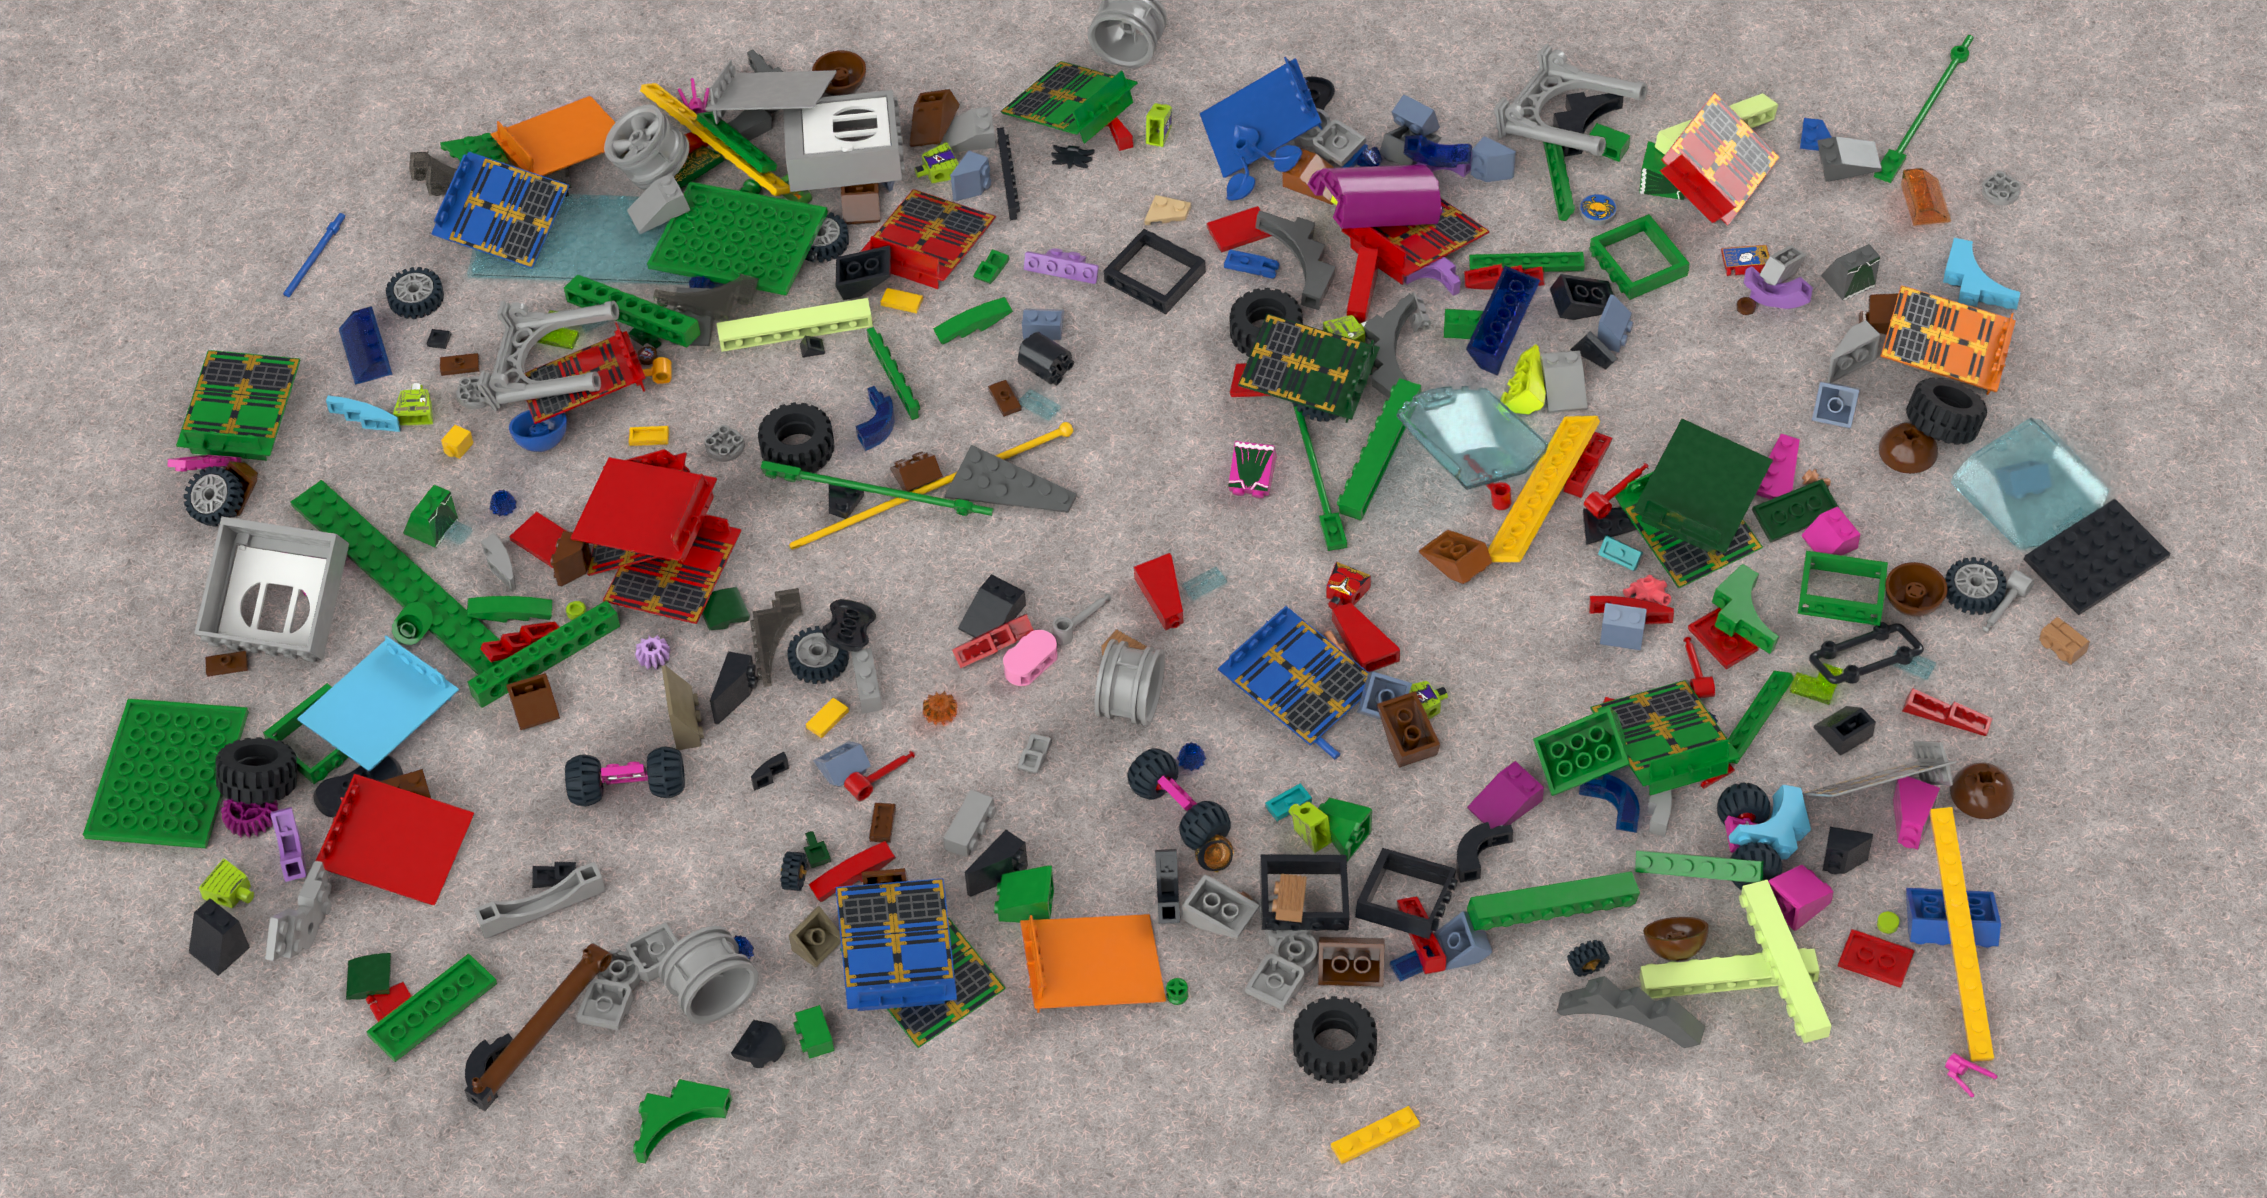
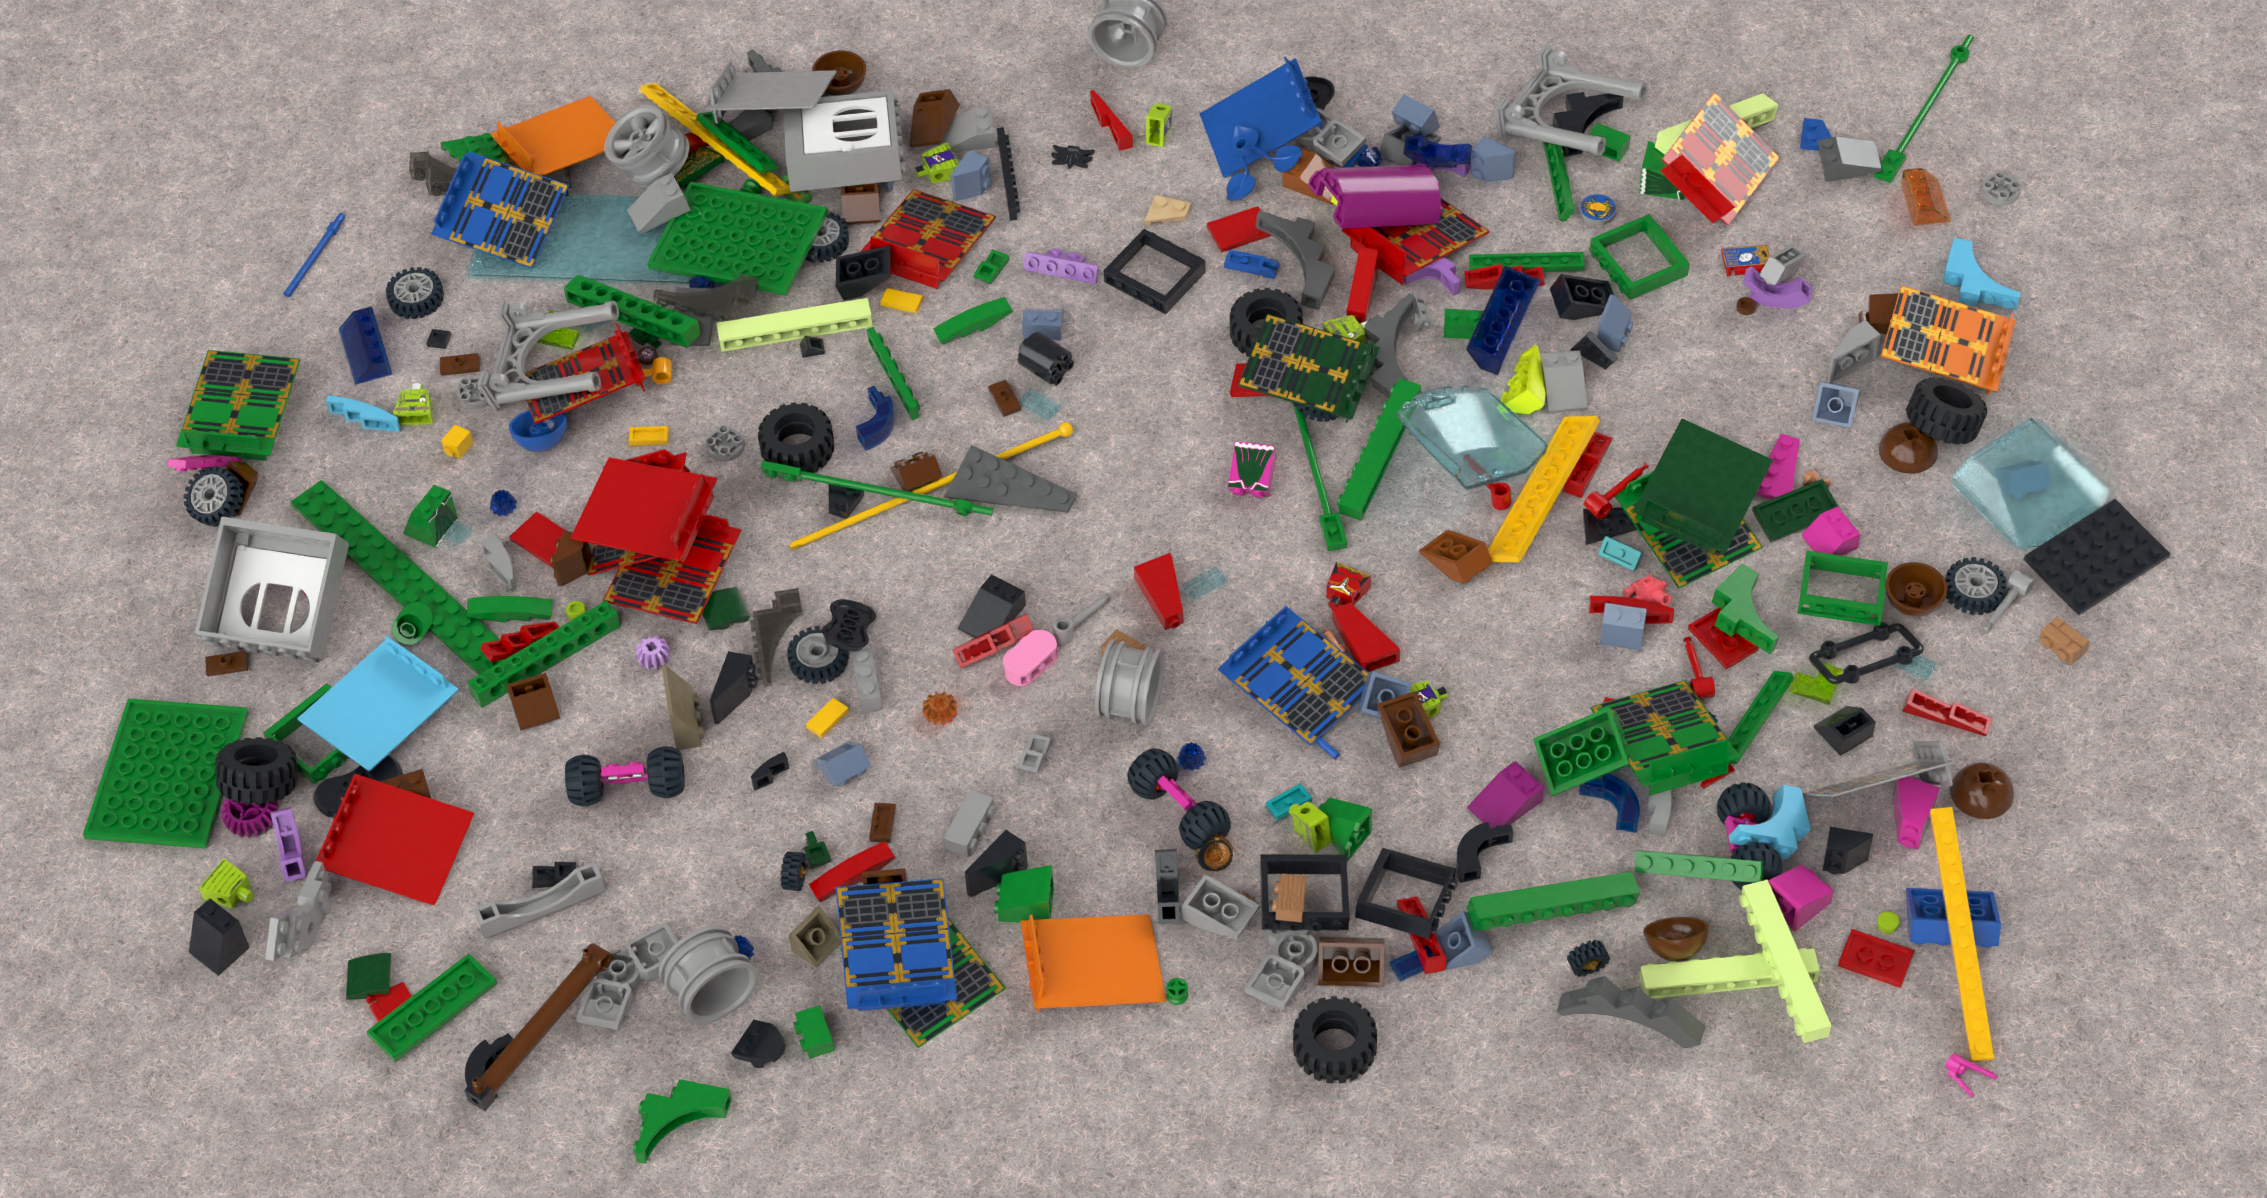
dark pink plant [678,78,710,114] -> none
red piece [844,751,915,801] -> none
green door [1000,61,1138,144] -> none
yellow plate [1331,1106,1420,1164] -> none
dark grey slope [1821,244,1880,301] -> none

